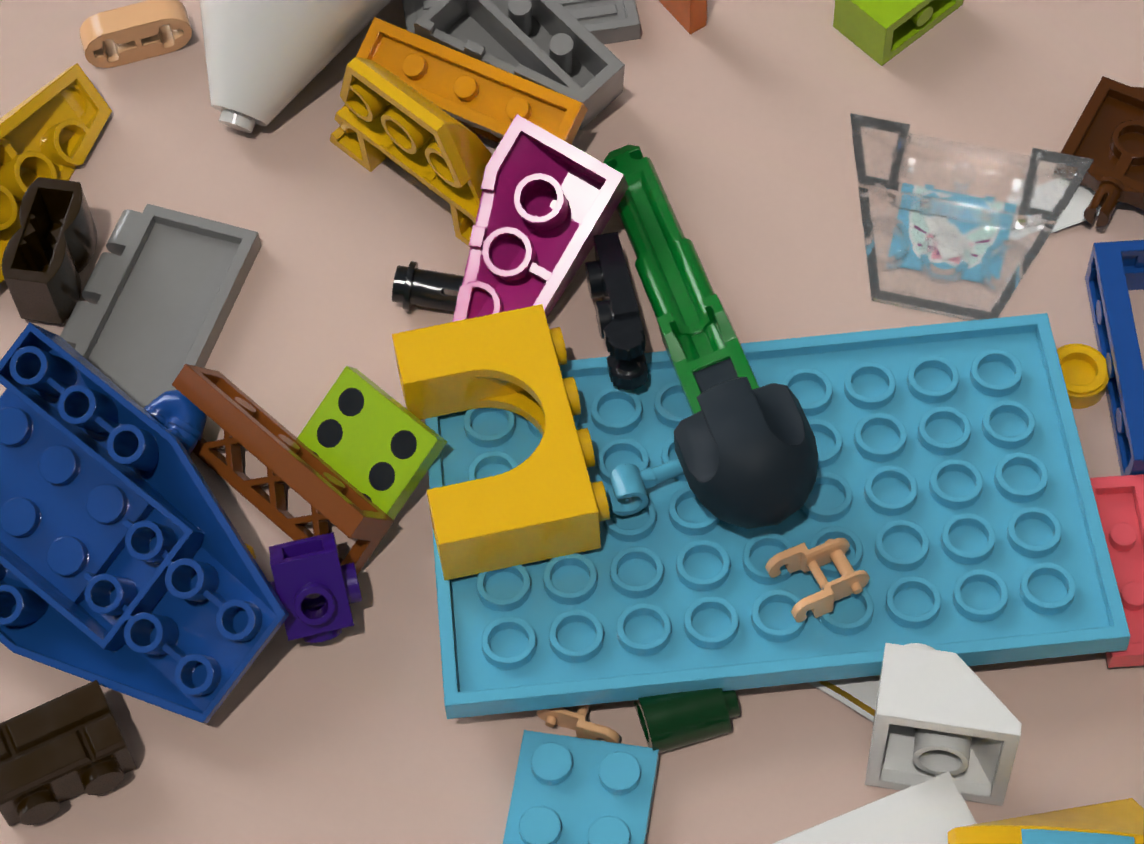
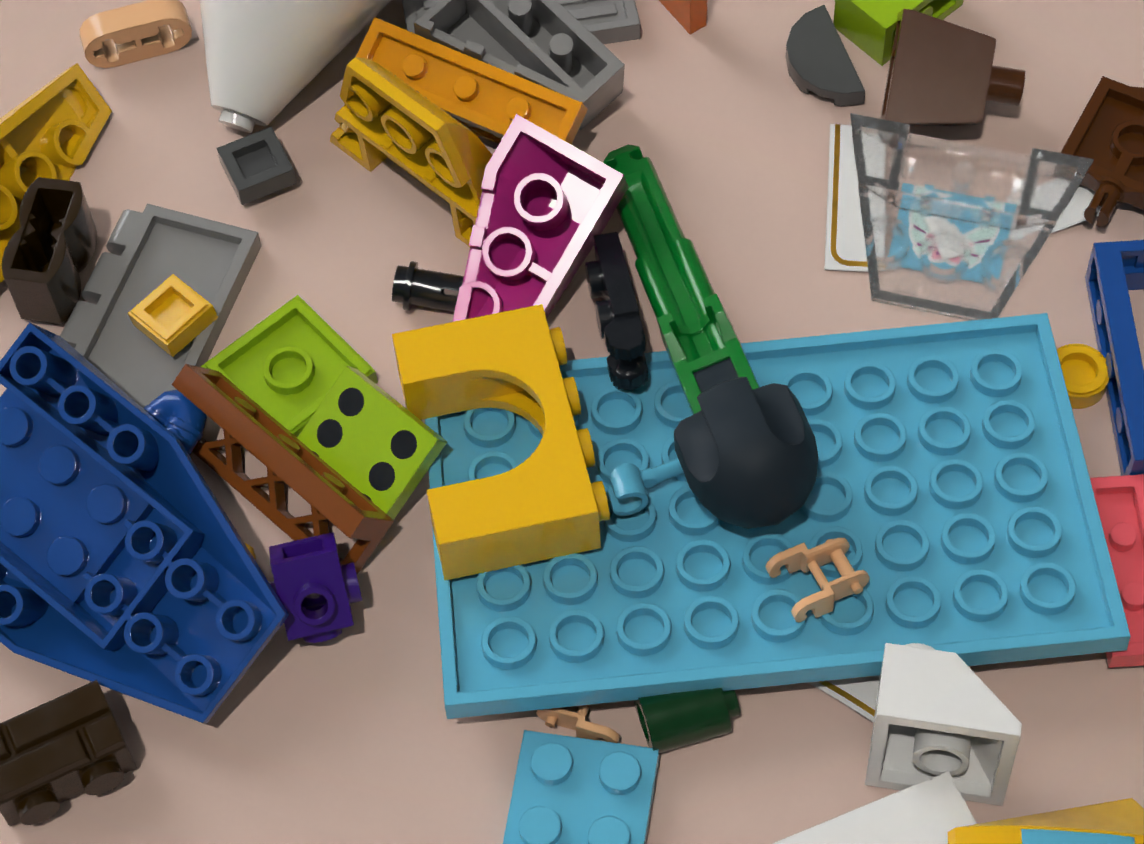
none -> yellow tile [128,274,218,357]
none -> lime tile [201,295,378,437]
none -> dark grey plate [217,127,297,205]
none -> dark grey tile [786,5,865,106]
none -> white sticker [824,124,883,273]
none -> reddish brown torso [879,9,1025,127]

